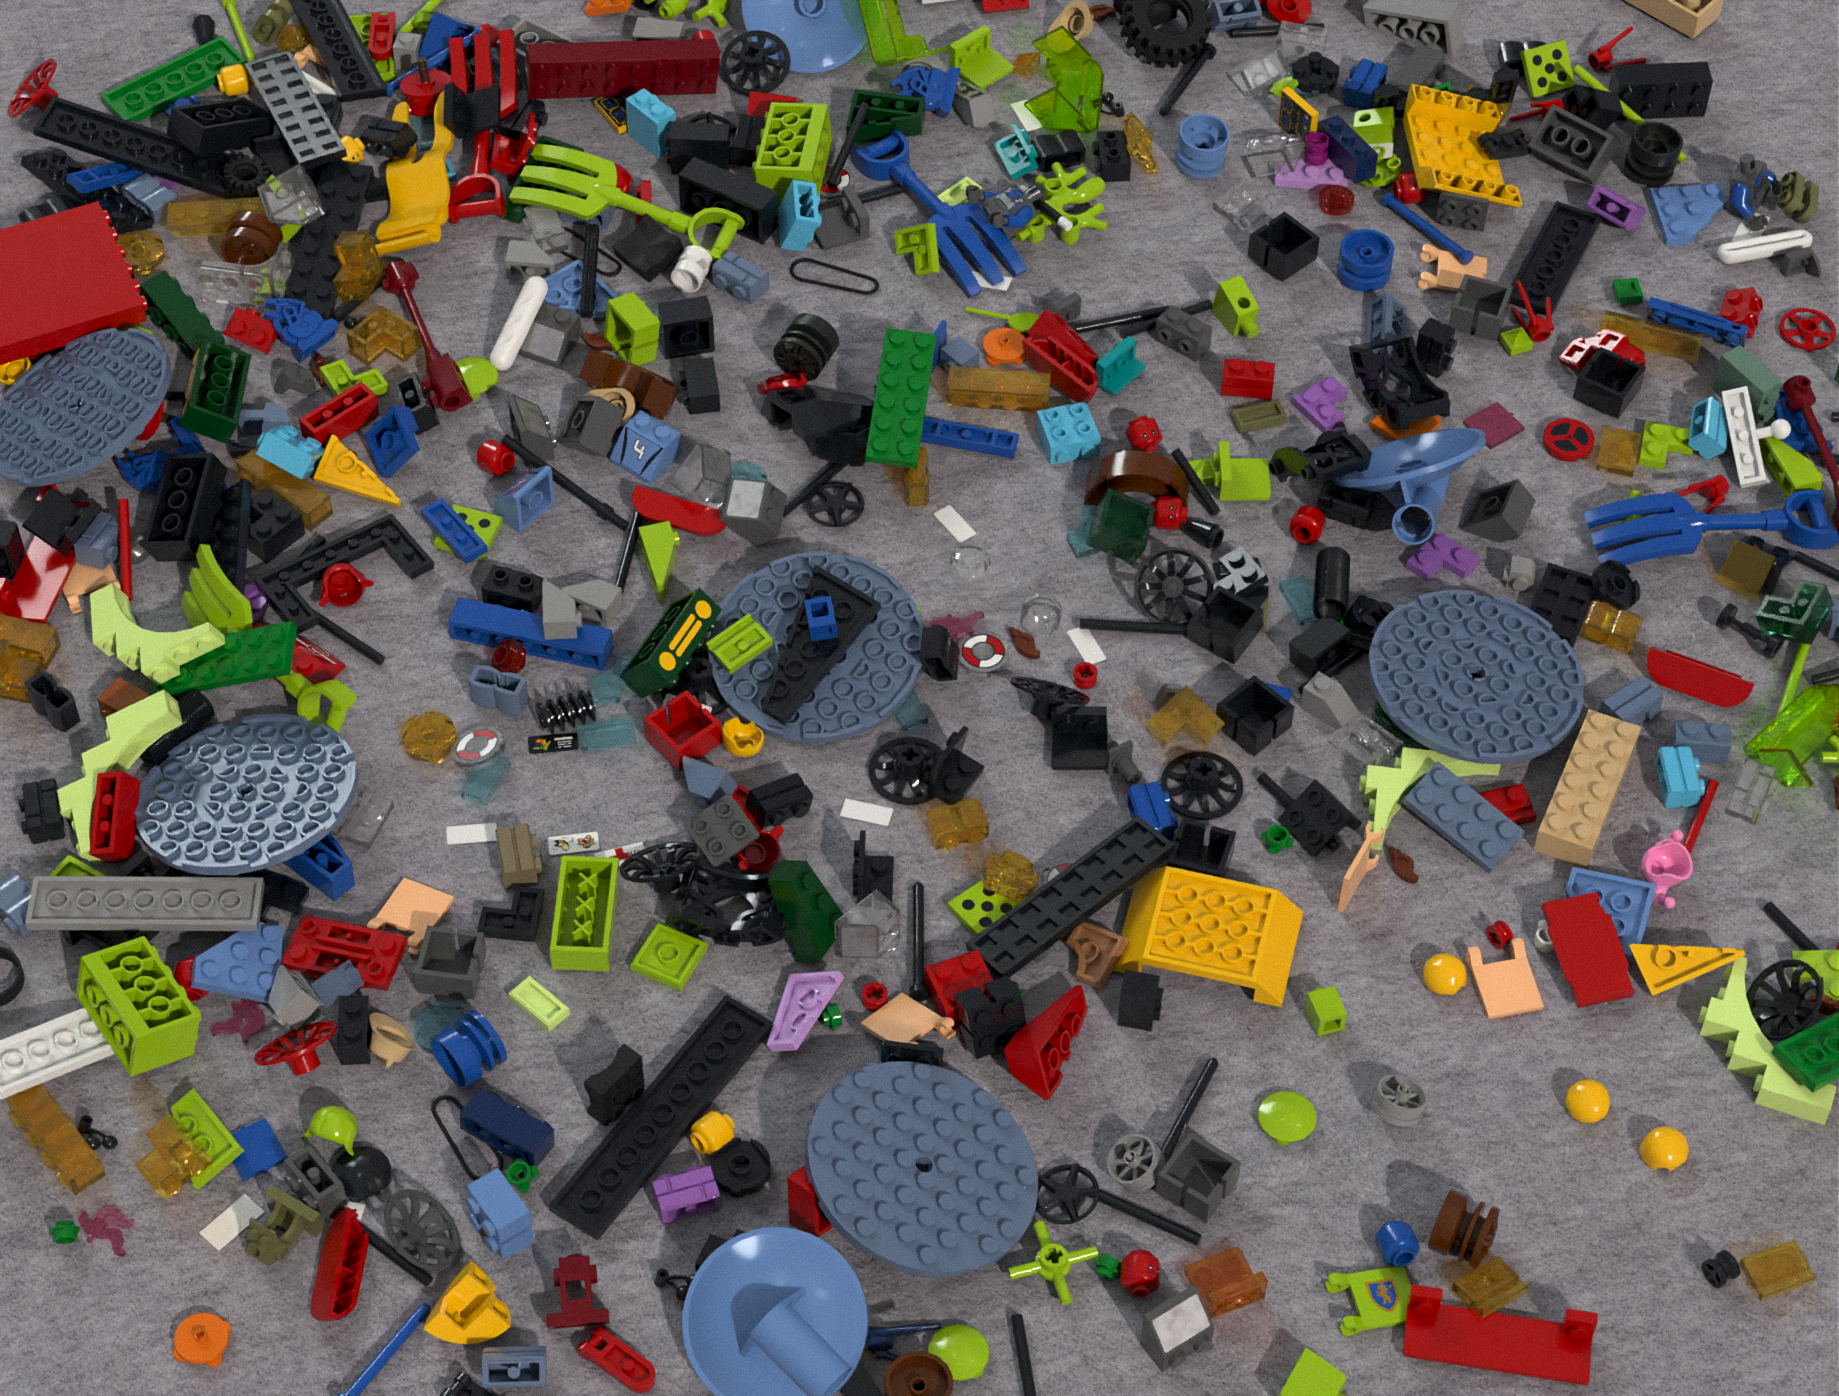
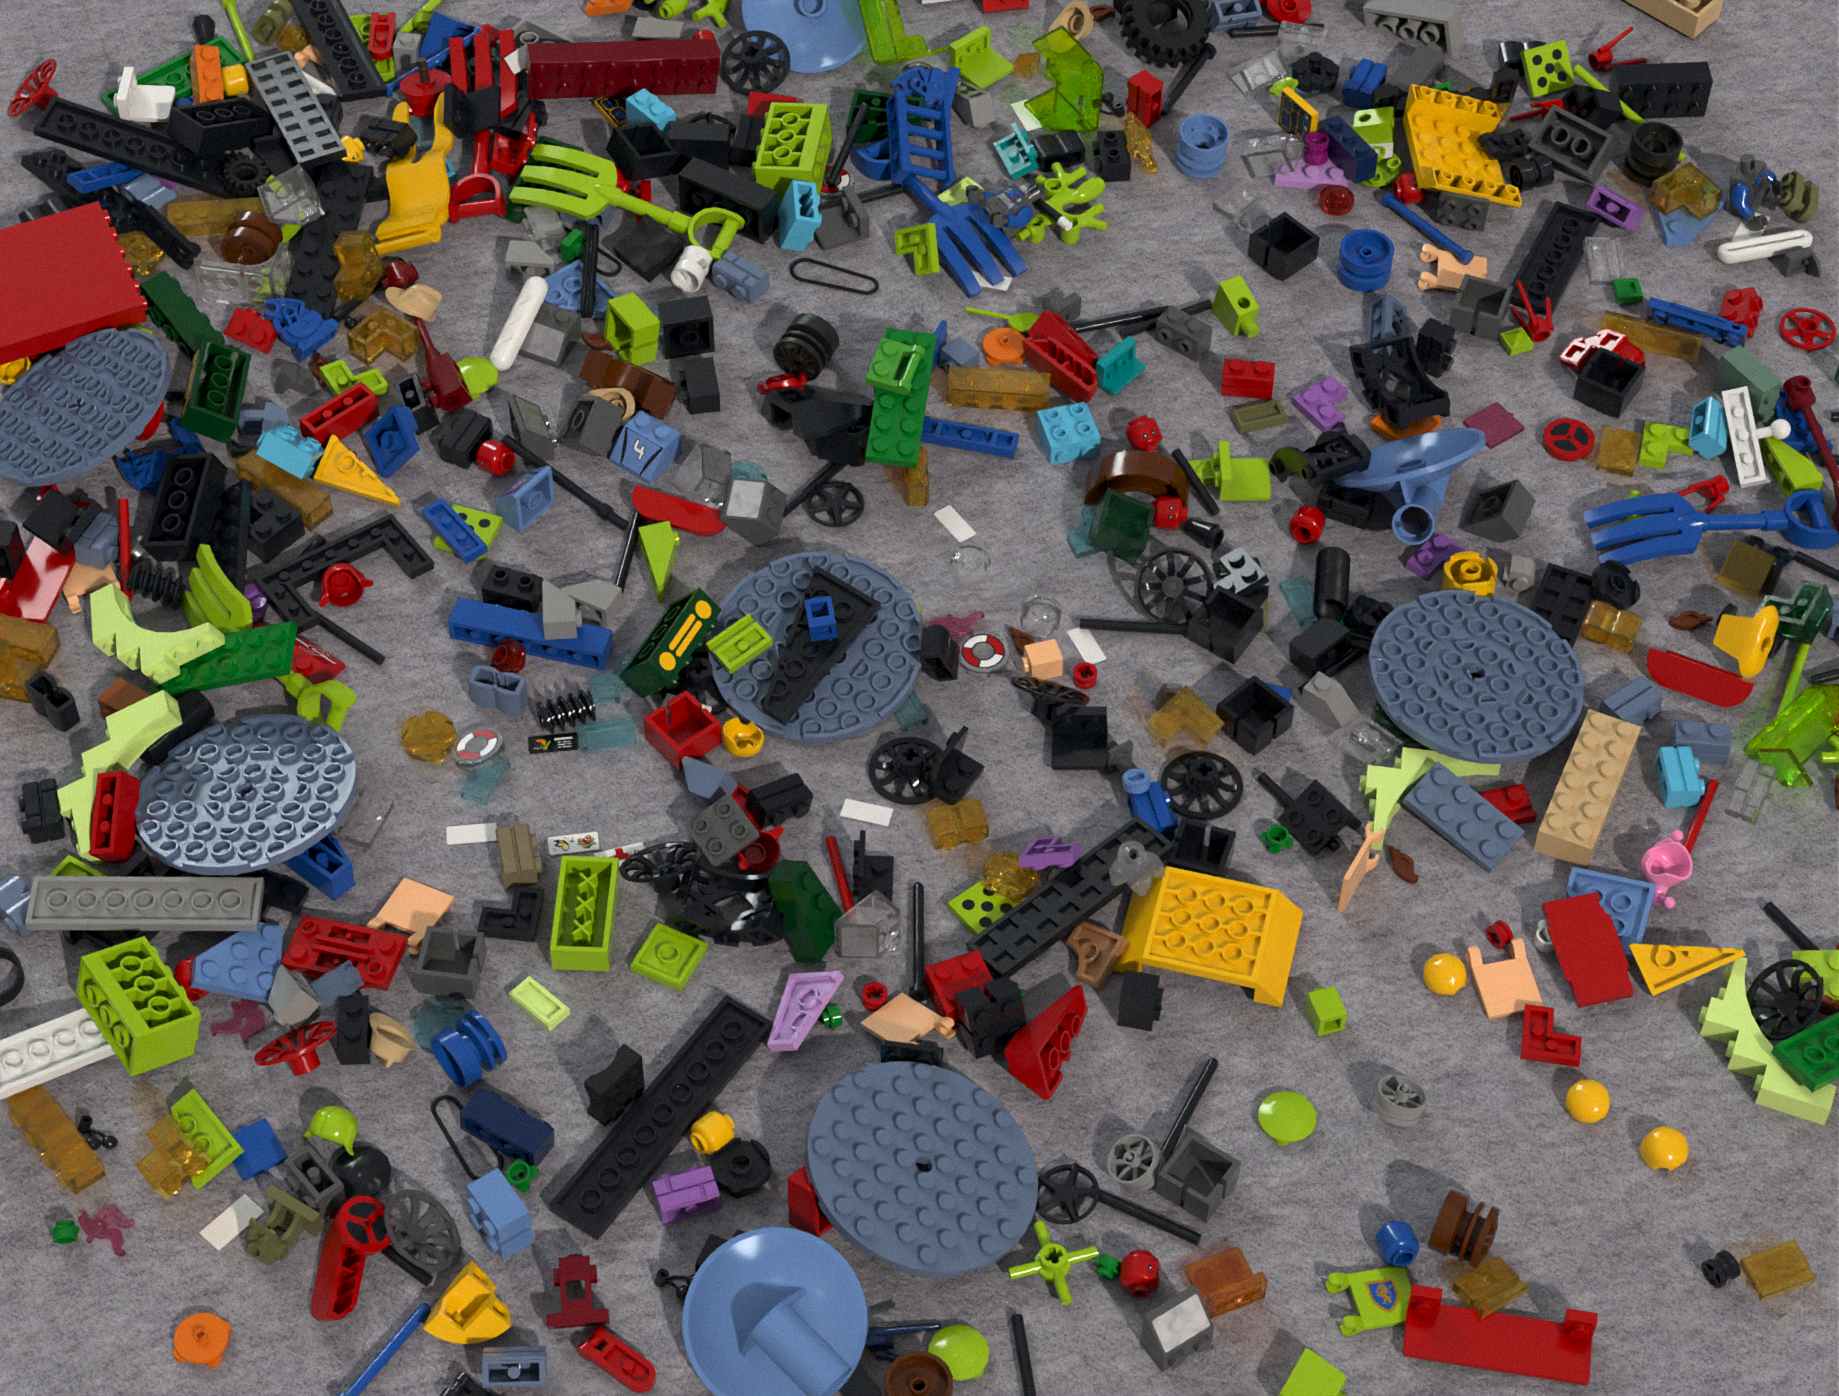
none -> white bracket [114,67,176,122]
none -> black piece [125,561,186,610]
none -> black plate [136,205,201,270]
none -> orange brick [189,45,224,104]
none -> red tile [334,1196,395,1256]
none -> tan piece [385,283,442,322]
none -> black brick [438,409,493,470]
none -> white sticker [504,41,531,75]
none -> green plate [560,228,585,264]
none -> black piece [606,122,678,182]
none -> red piece [825,836,860,928]
none -> bright green plate [865,337,926,395]
none -> blue fence [886,89,956,193]
none -> medium lavender plate [1019,836,1082,870]
none -> light nougat brick [1020,639,1063,680]
none -> clear plate [1109,840,1165,897]
none -> medium blue tile [1122,769,1150,794]
none -> red brick [1125,70,1164,129]
none -> yellow brick [1441,551,1498,598]
none -> black wheel [1509,154,1554,193]
none -> red plate [1520,1004,1582,1067]
none -> clear plate [1582,237,1626,285]
none -> clear yellow brick [1649,162,1723,221]
none -> copper piece [1669,610,1713,631]
none -> yellow piece [1713,605,1779,679]

